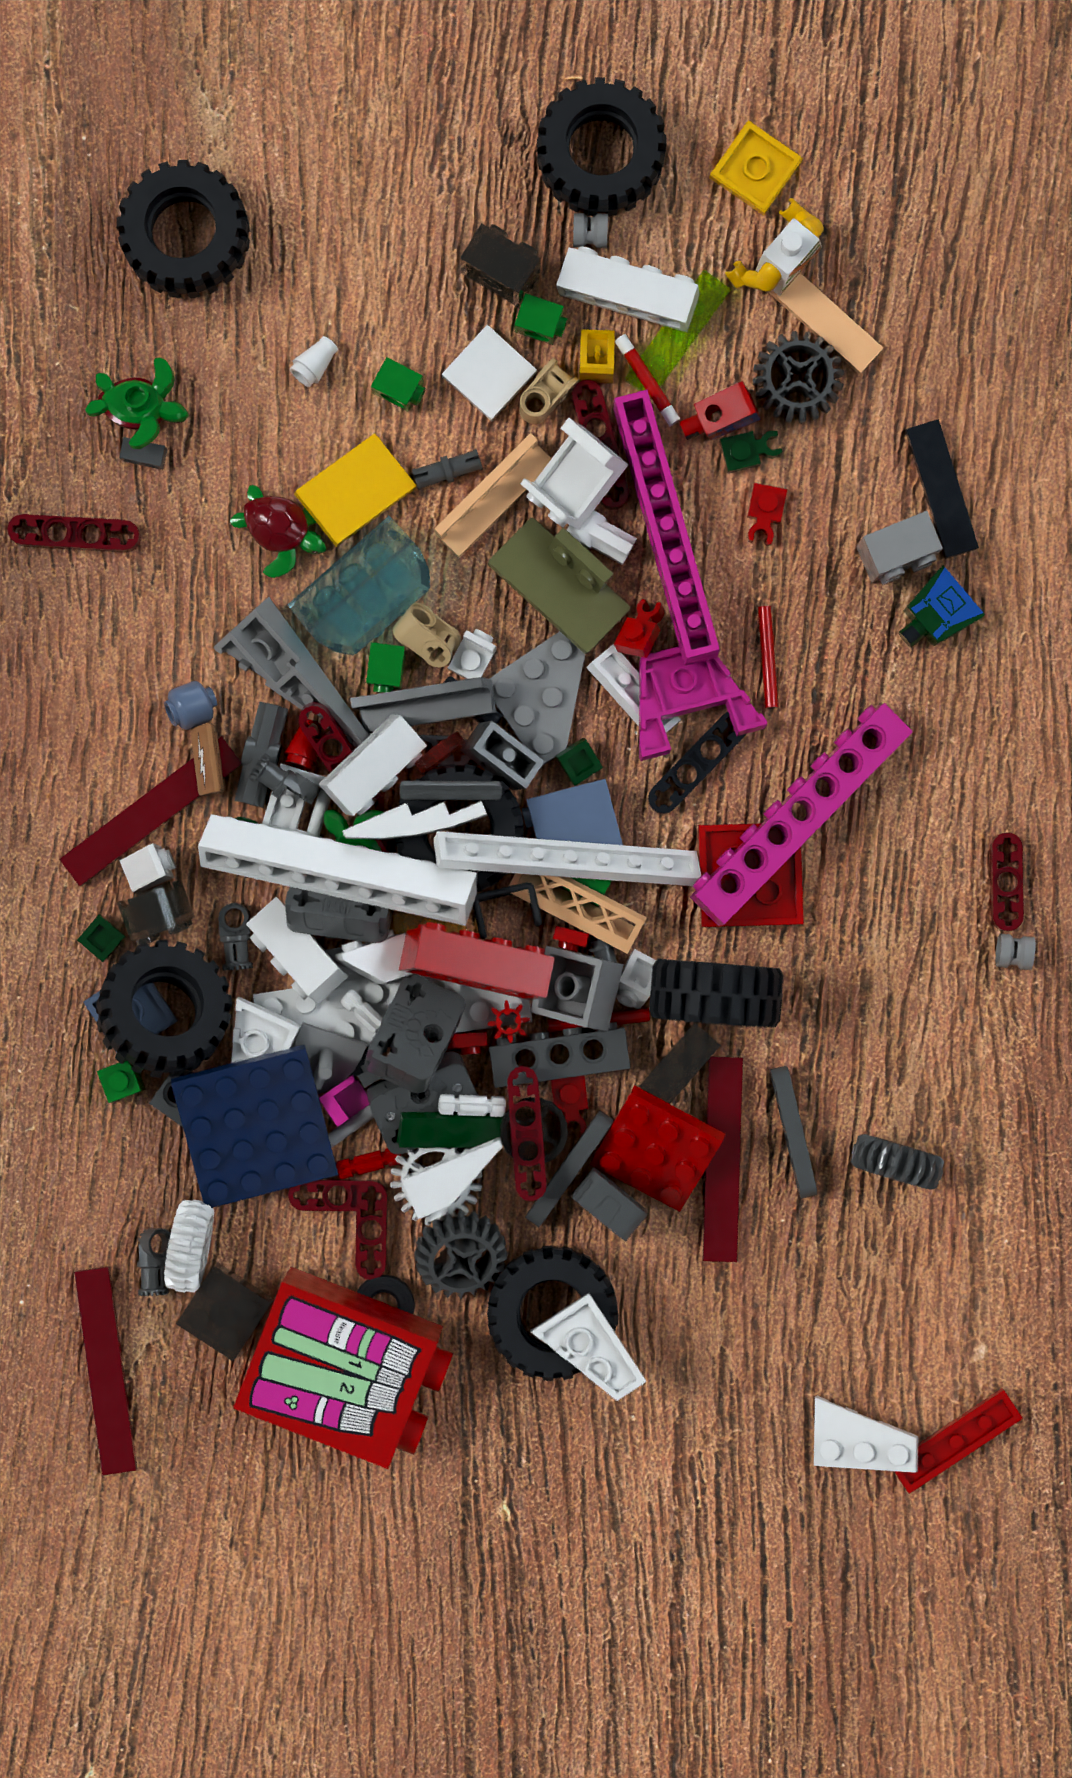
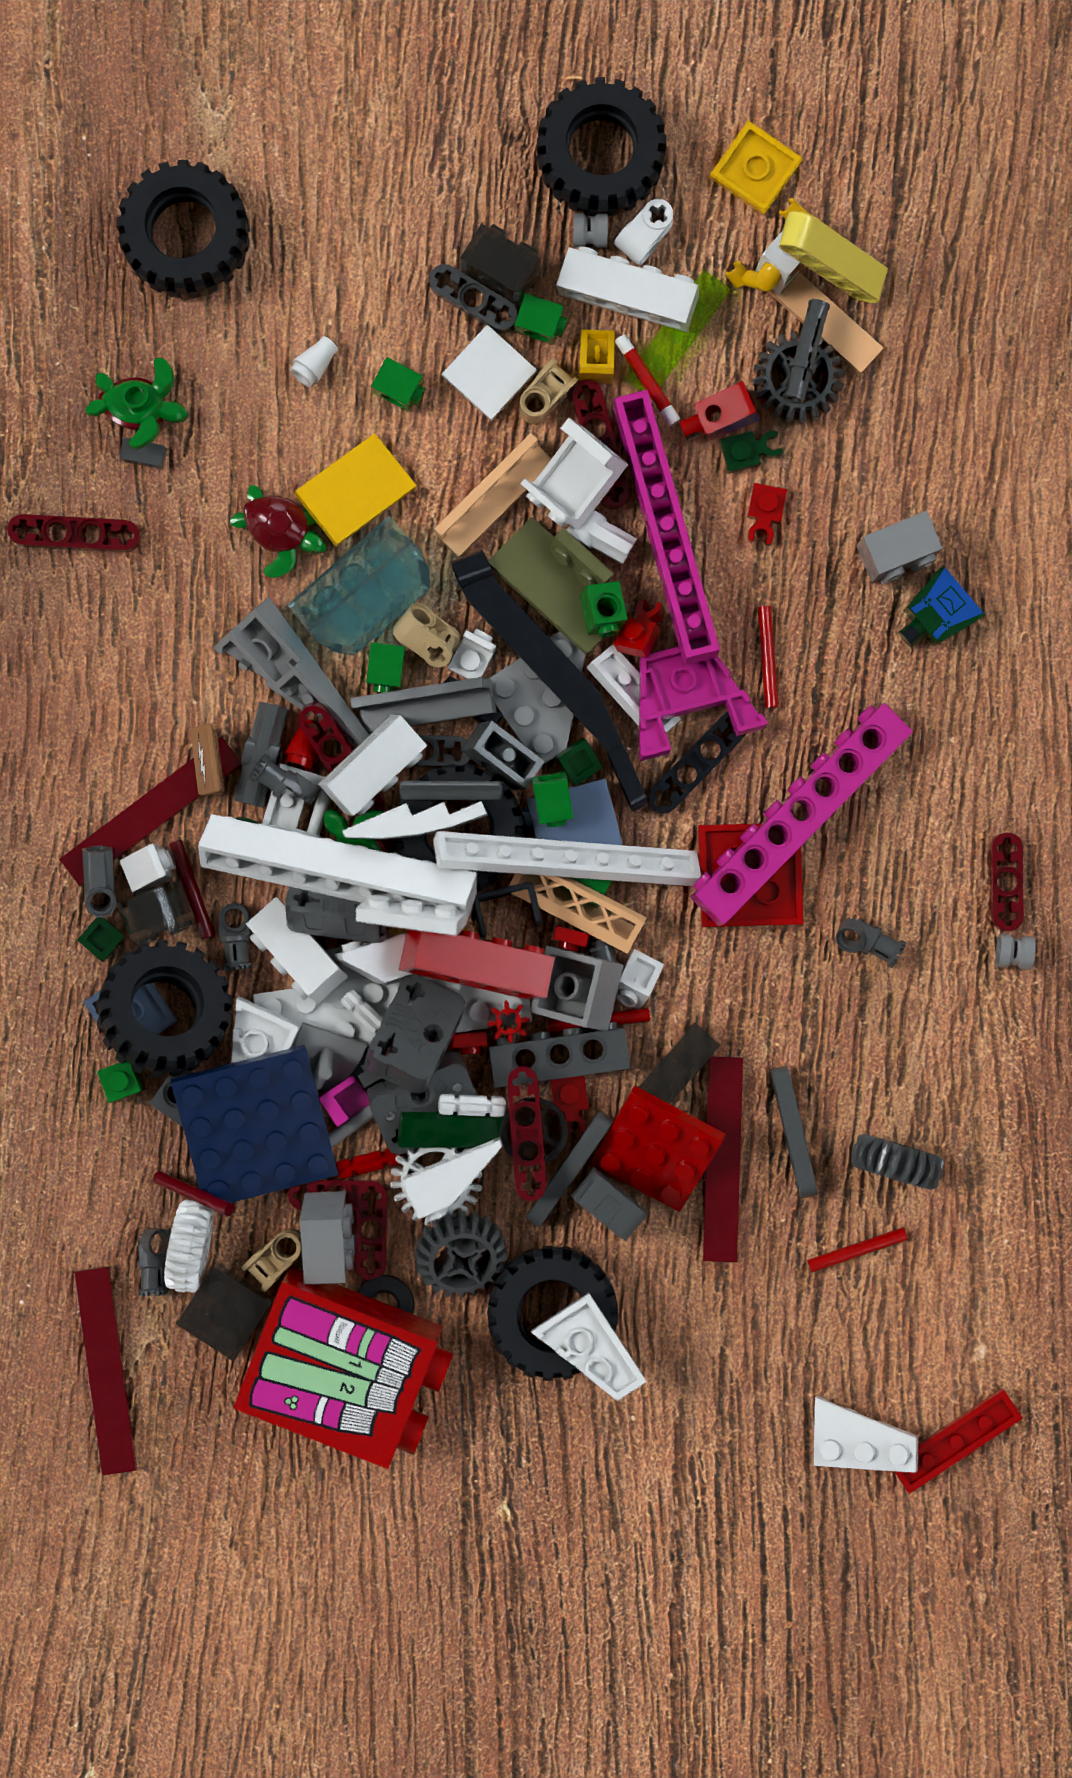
sand blue head [164,681,217,730] -> none
dark grey pin [412,449,483,490] -> none
clear red piece [414,731,466,775] -> none
black tyre [649,959,784,1027] -> none
black tile [905,419,979,559] -> none
none -> dark grey piece [82,845,116,918]
none -> dark red bar [153,1171,234,1216]
none -> dark red bar [169,839,215,940]
none -> tan piece [241,1229,302,1292]
none -> light grey brick [300,1191,356,1284]
none -> white plate [356,895,467,935]
none -> dark grey beam [429,264,517,333]
none -> black piece [450,549,649,812]
none -> green brick [531,772,574,827]
none -> green brick [580,581,628,637]
none -> white piece [613,199,673,266]
none -> light yellow beam [779,211,888,303]
none -> dark grey pin [783,299,830,404]
none -> red bar [807,1227,908,1273]
none -> dark grey connector [835,917,906,968]

